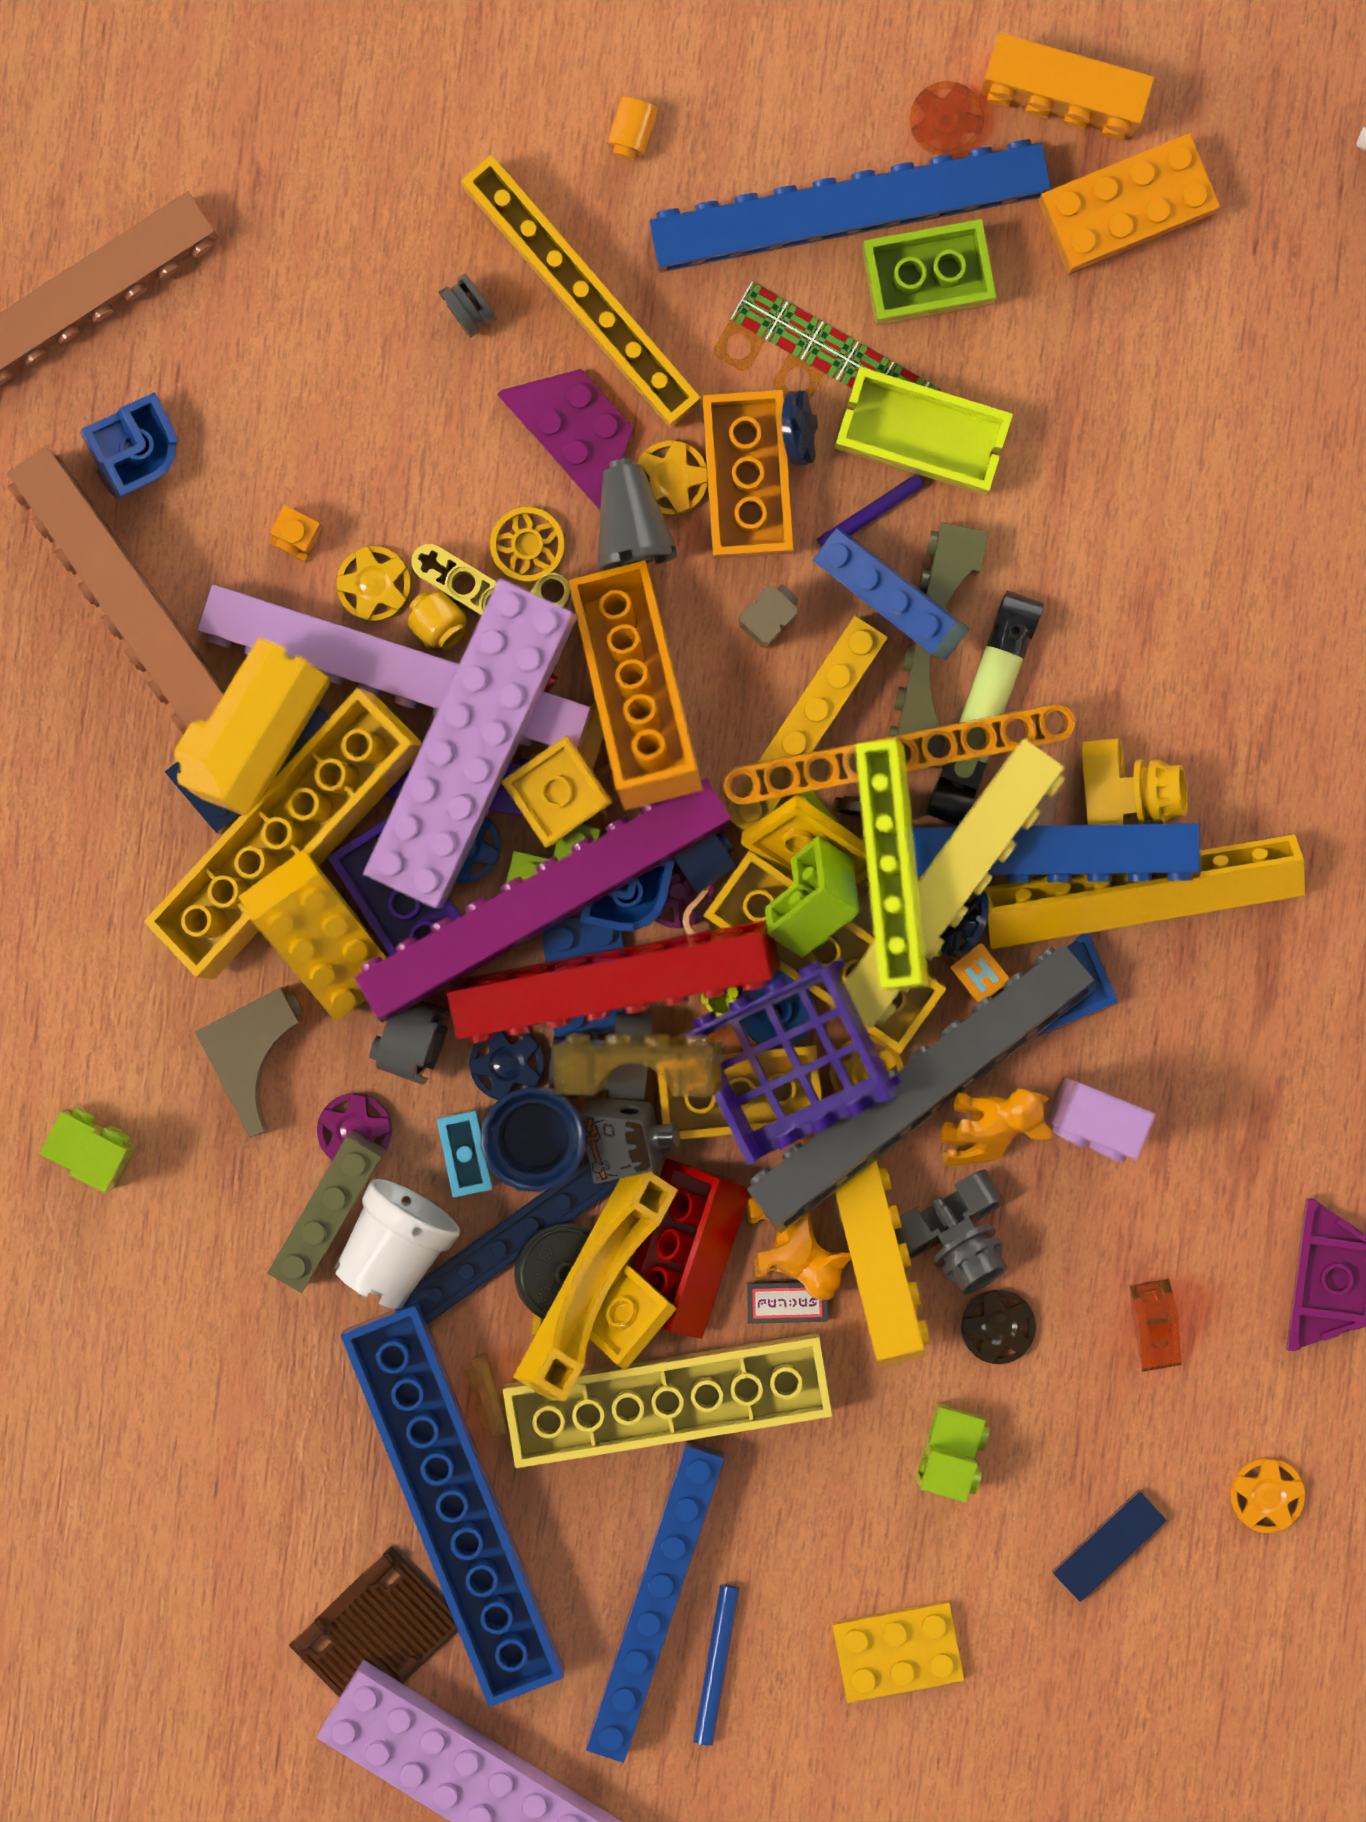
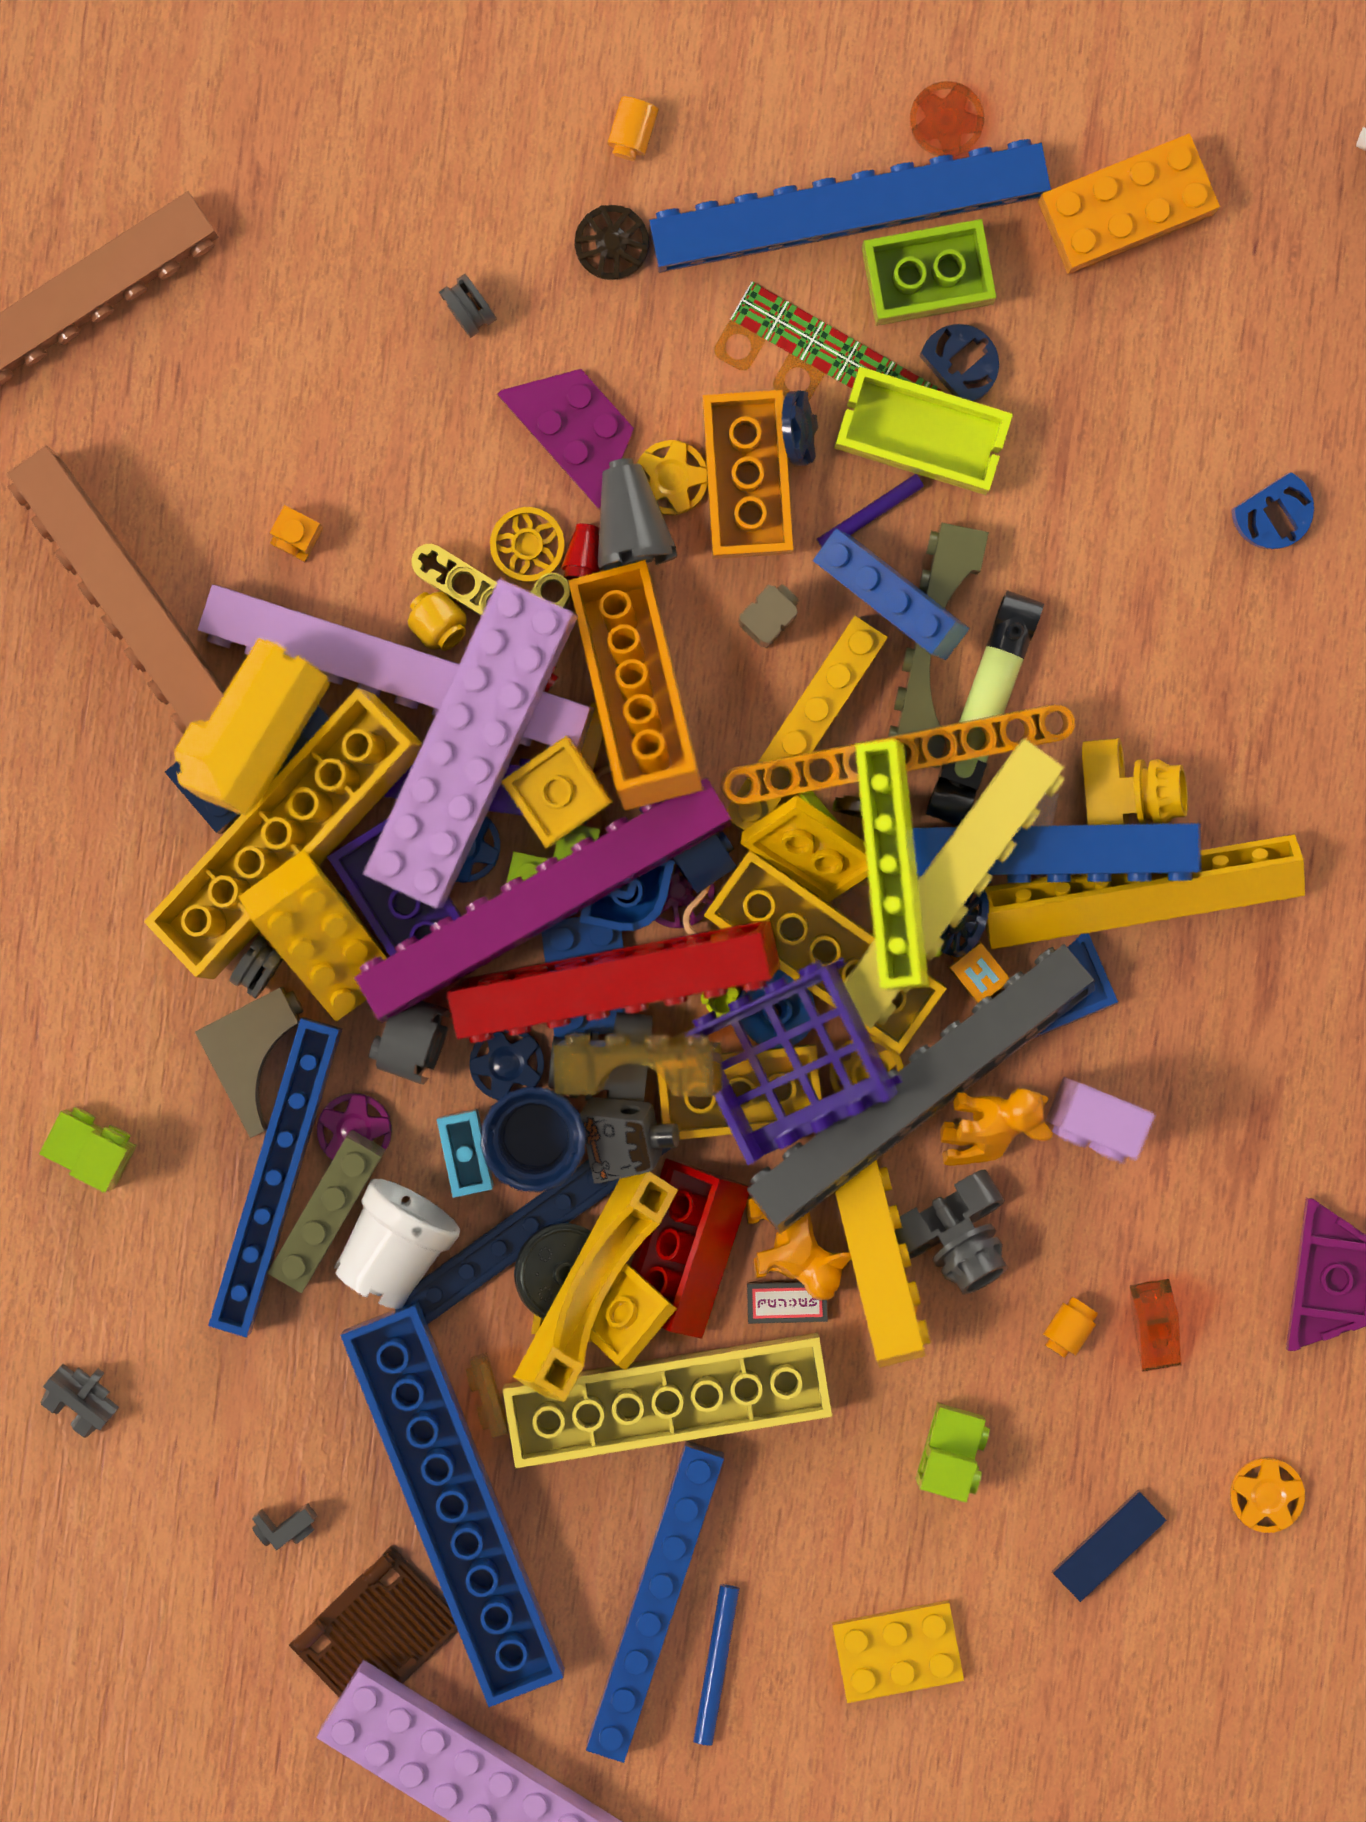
blue brick [80,392,177,499] -> none
yellow wheel [336,546,411,621] -> none
yellow brick [461,154,701,429] -> none
lime brick [765,835,859,958] -> none
dark brown wheel [961,1289,1036,1364] -> none
light orange brick [980,32,1154,141] -> none
none -> dark grey hips [41,1364,119,1438]
none -> blue brick [208,1017,342,1338]
none -> dark grey wheel [229,935,283,999]
none -> dark grey bracket [252,1503,318,1551]
none -> red cone [561,523,600,581]
none -> dark brown wheel [575,205,649,280]
none -> dark blue piece [919,324,999,402]
none -> light orange brick [1042,1297,1098,1358]
none -> blue piece [1232,472,1314,549]

